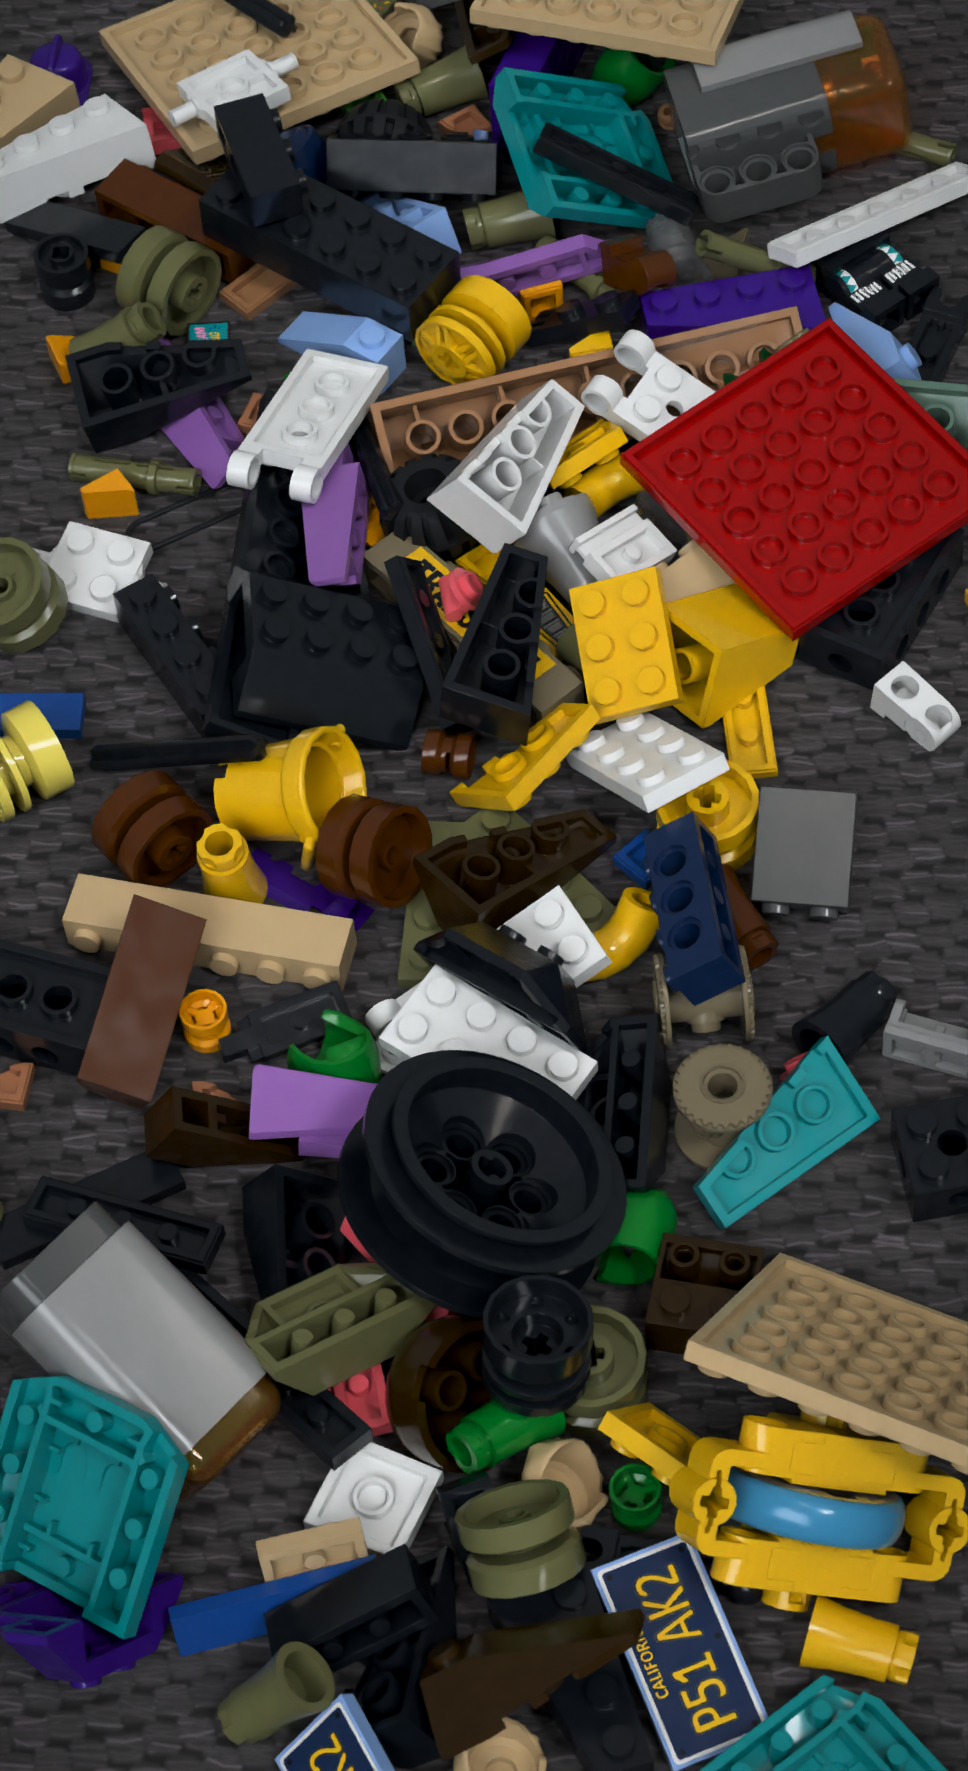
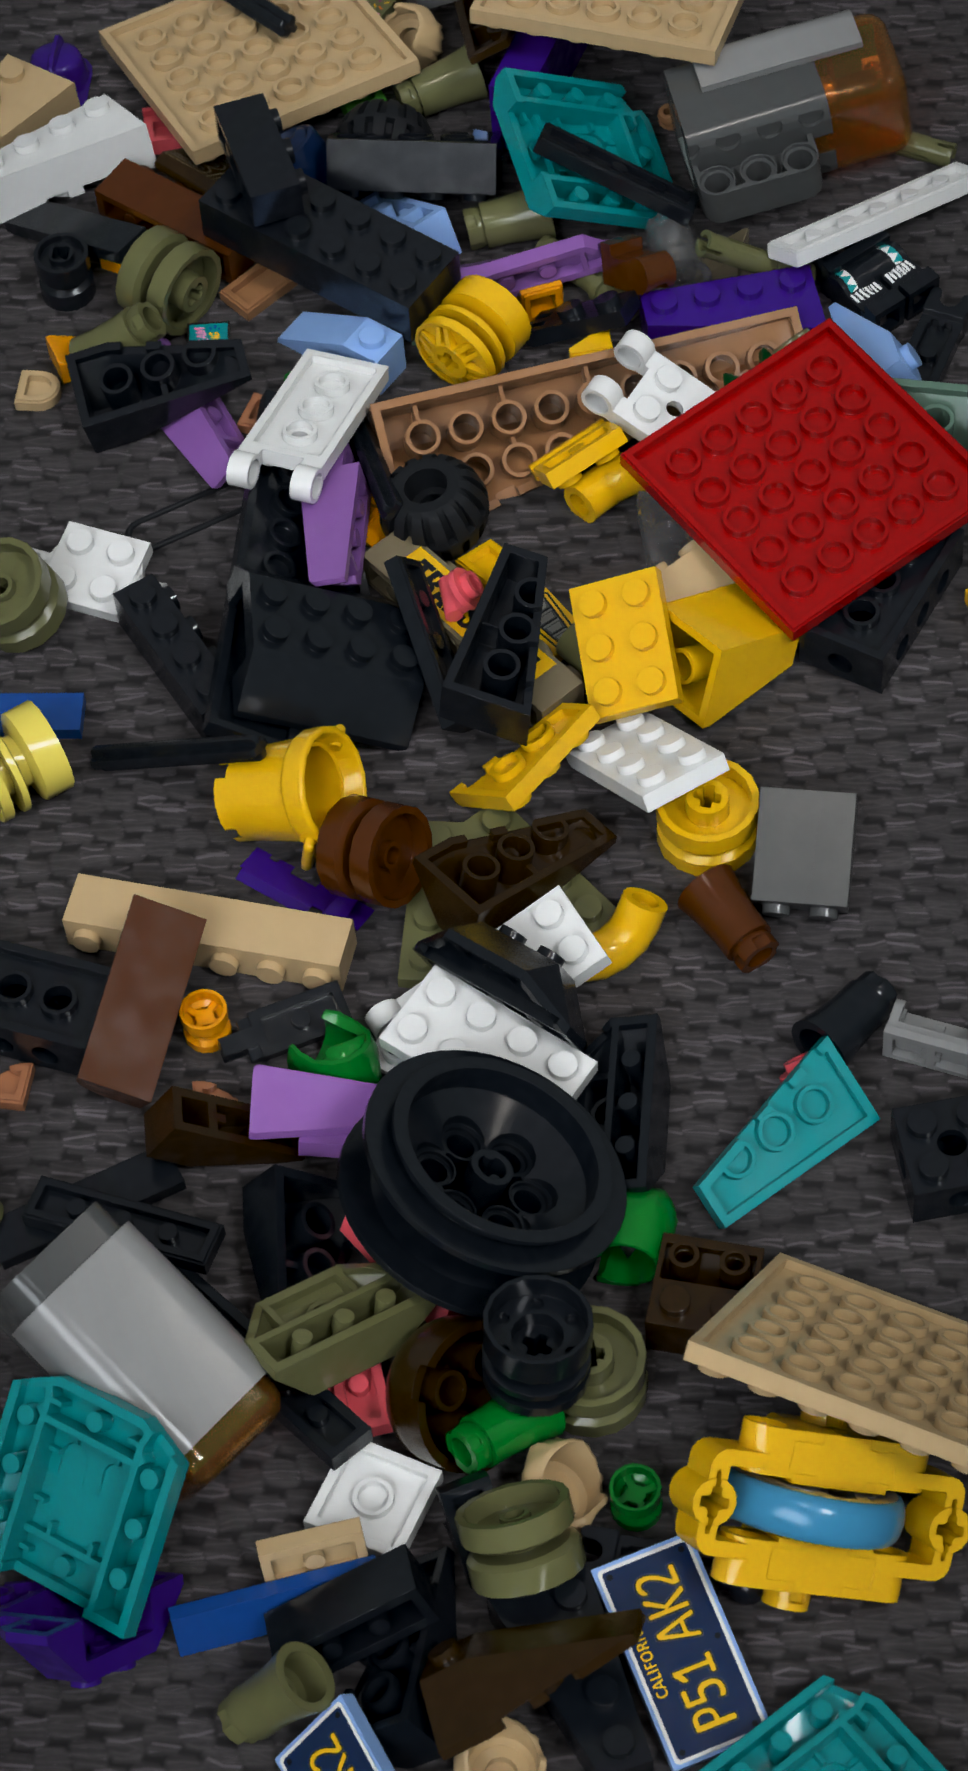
olive pin [68,453,202,497] -> none
light orange slope [80,468,139,519] -> none
reddish brown wheel [91,770,213,888] -> none
white plate [167,49,299,132] -> none
yellow plant [196,823,268,904] -> none
reddish brown wheel [421,728,477,780] -> none
white wedge [426,379,585,554] -> none
nougat tile [438,104,492,135] -> none
light grey cone [513,492,599,605] -> none
white plate [569,504,678,581] -> none
green piece [591,47,677,107] -> none
yellow plate [598,1402,702,1486] -> none
blue tile [613,828,652,890] -> none
dark blue brick [643,811,746,1006] -> none
dark tan hose [652,945,755,1050] -> none
dark tan hose [673,1044,773,1170] -> none
yellow tile [722,686,778,779] -> none
yellow plant [799,1595,920,1686] -> none
white leg [870,661,961,752] -> none
none -> tan tile [14,370,62,411]

